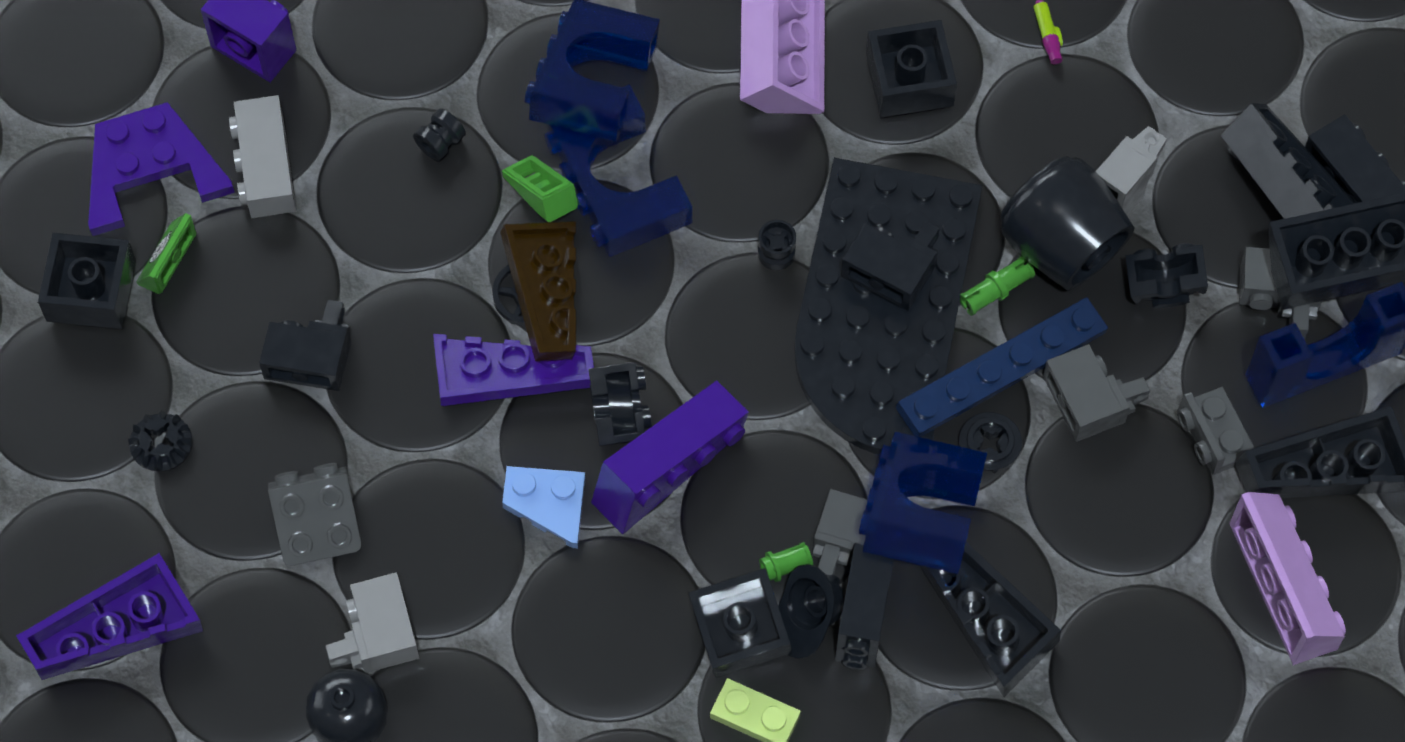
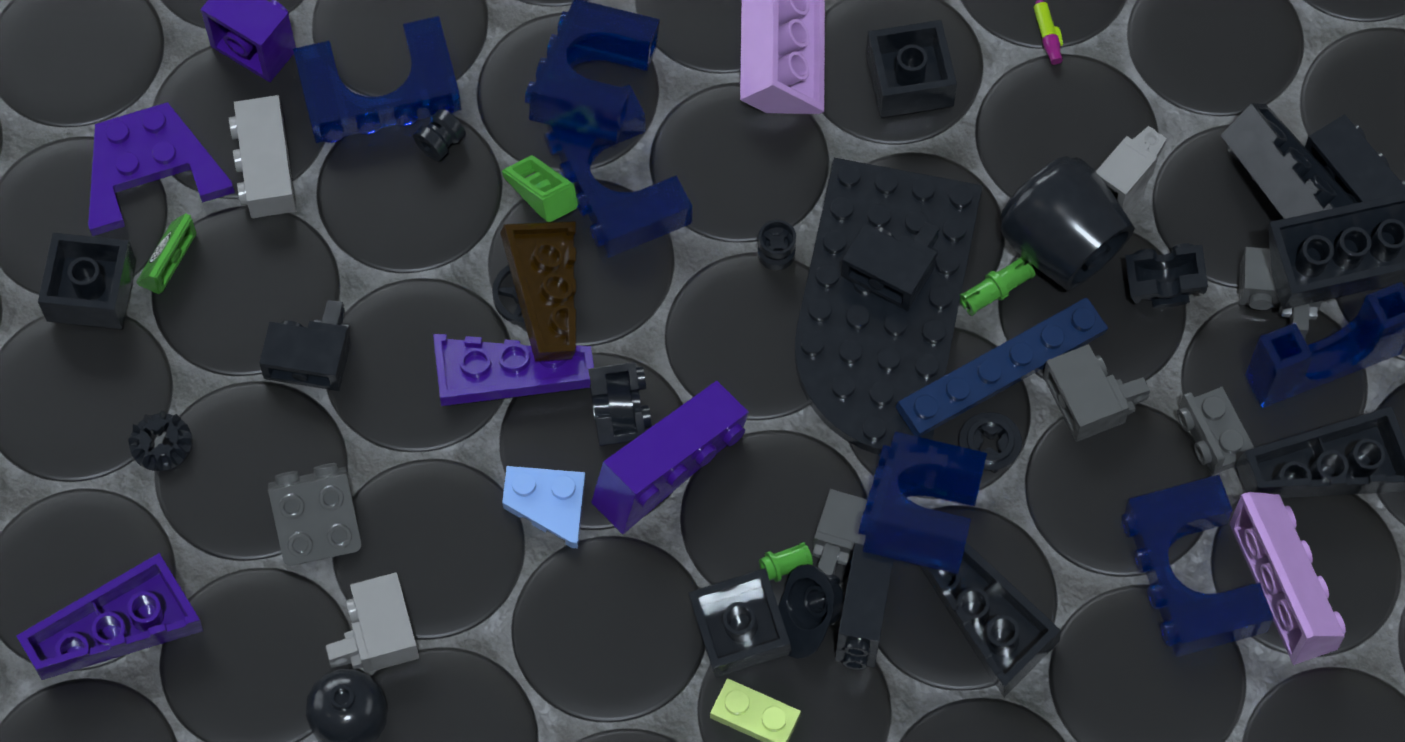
none -> clear blue arch [293,16,462,143]
none -> clear blue arch [1121,475,1274,657]

